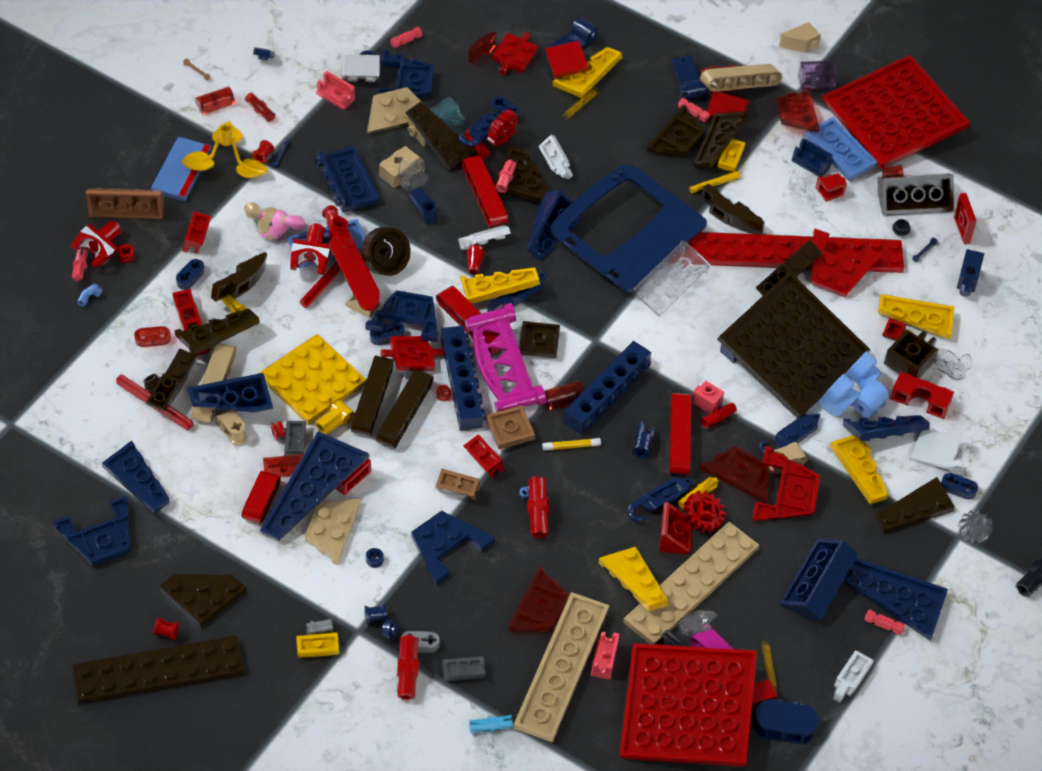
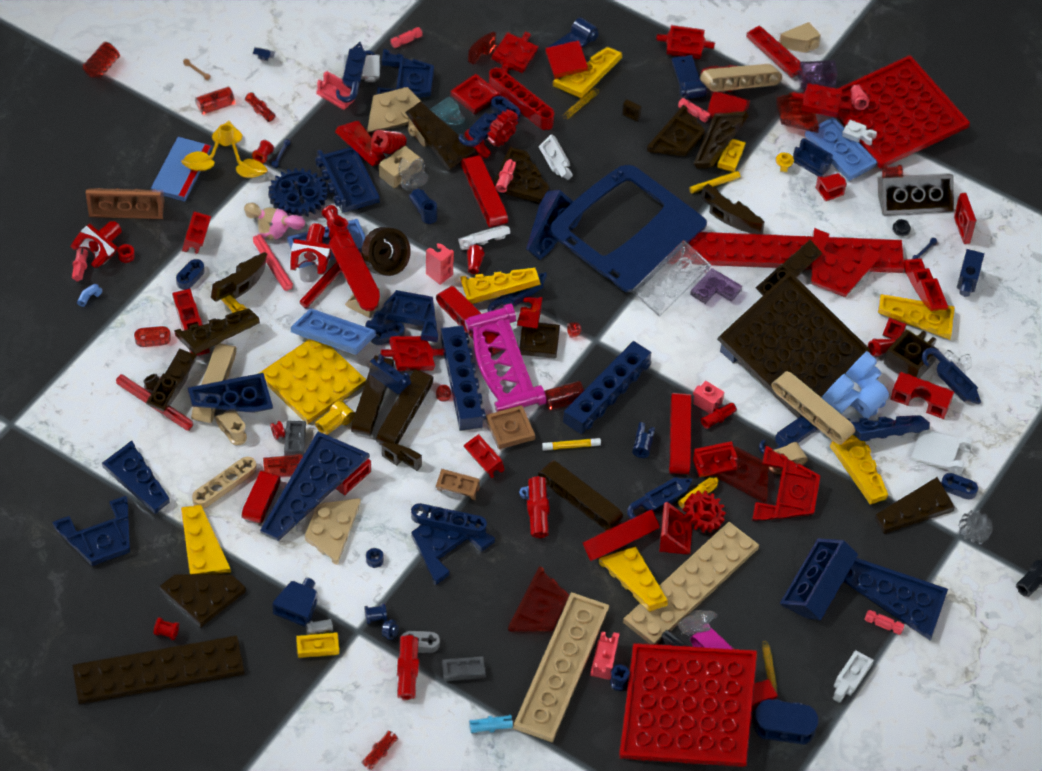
none -> clear red piece [83,42,120,78]
none -> yellow wing [181,505,231,575]
none -> tan beam [192,456,257,509]
none -> coral axle [253,234,293,291]
none -> dark blue gear [268,168,328,217]
none -> dark blue torso [272,577,318,627]
none -> medium blue tile [291,308,376,355]
none -> red wing [335,120,386,166]
none -> dark blue plate [336,41,367,103]
none -> clear red pin [362,730,398,770]
none -> dark blue hinge [369,354,411,394]
none -> red piece [371,130,407,154]
none -> dark brown slope [382,442,422,471]
none -> dark blue beam [411,503,487,536]
none -> coral hinge [426,243,454,285]
none -> red tile [450,74,500,115]
none -> red beam [489,68,554,130]
none -> red hinge [517,297,543,328]
none -> dark brown beam [538,460,623,530]
none -> clear red hinge [567,322,582,338]
none -> red slope [583,509,660,561]
none -> dark blue bush [610,665,629,691]
none -> dark brown tile [622,99,642,122]
none -> red plate [656,25,715,59]
none -> clear purple plate [690,268,742,304]
none -> red hinge [693,441,738,477]
none -> red plate [746,25,805,78]
none -> tan beam [772,371,855,445]
none -> yellow plate [776,152,794,172]
none -> red plate [792,83,852,118]
none -> white plate [842,120,877,146]
none -> coral cone [851,85,869,110]
none -> red cone [868,338,896,357]
none -> red slope [904,258,949,311]
none -> dark blue plate [922,348,981,404]

